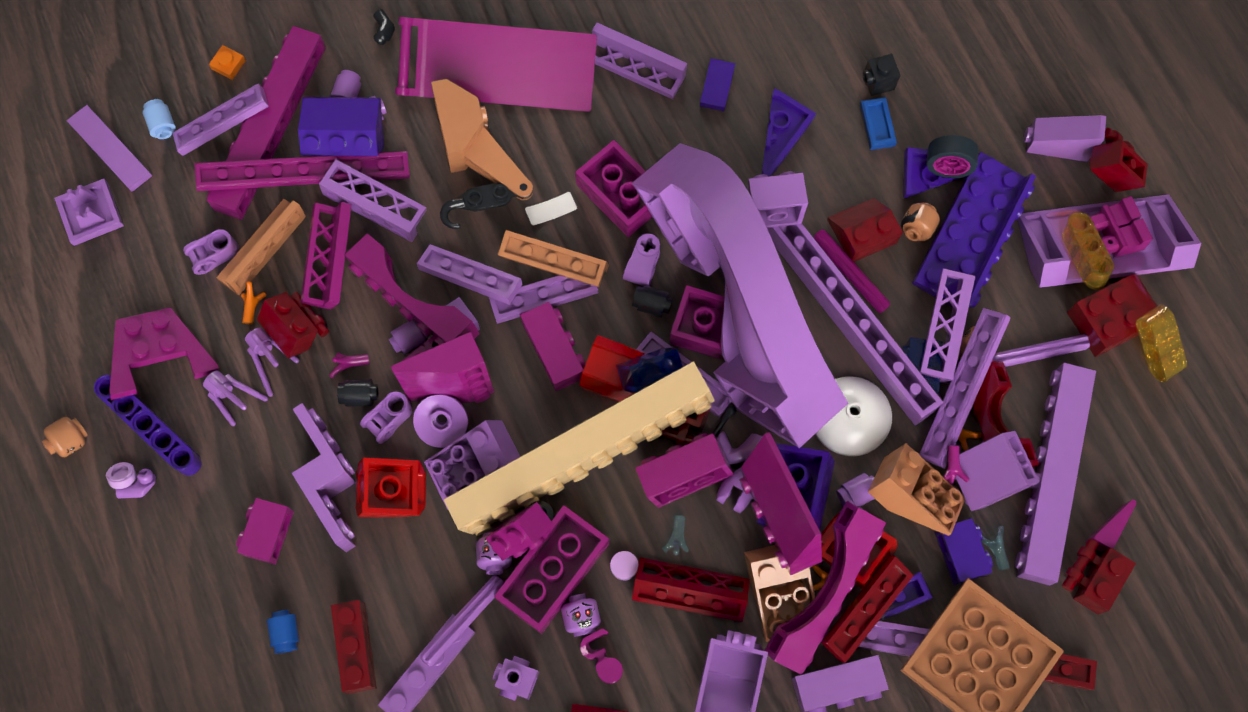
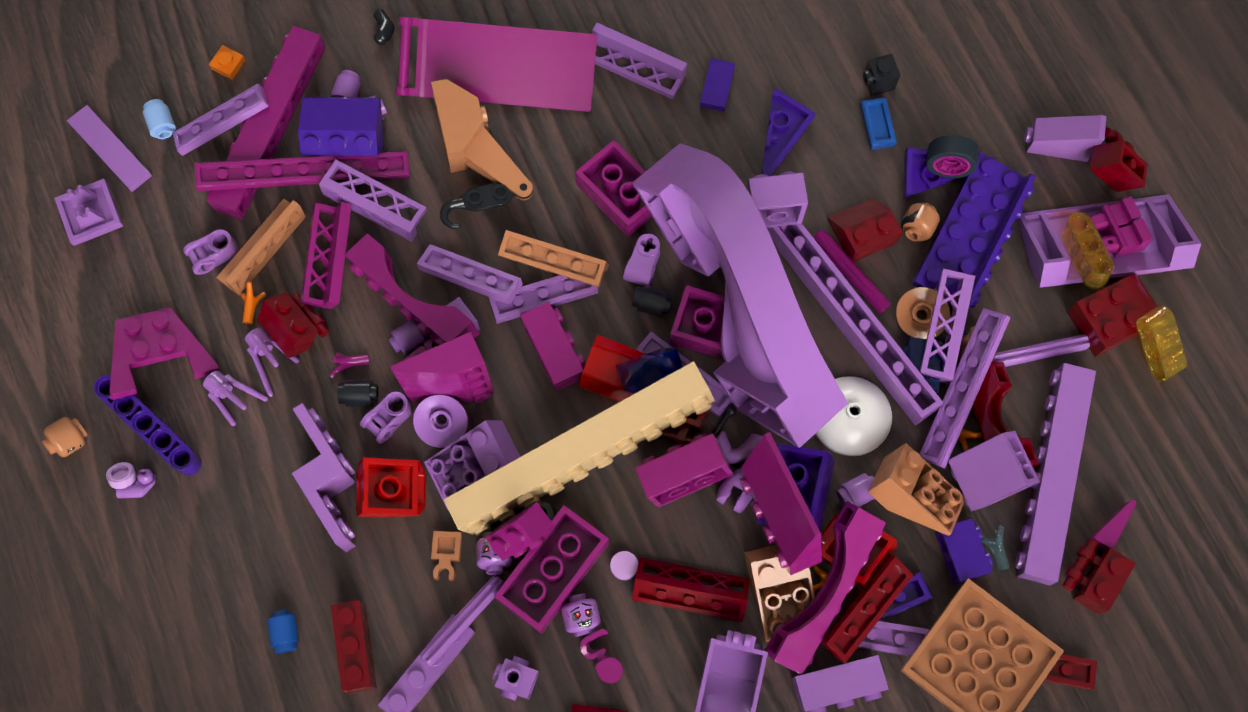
magenta brick [236,498,294,565] -> none
white sticker [525,192,577,225] -> none
clear light blue bar [662,516,689,555] -> none
magenta bar [943,446,970,485] -> none
none -> nougat plate [431,531,463,581]
none -> nougat dish [896,287,950,340]

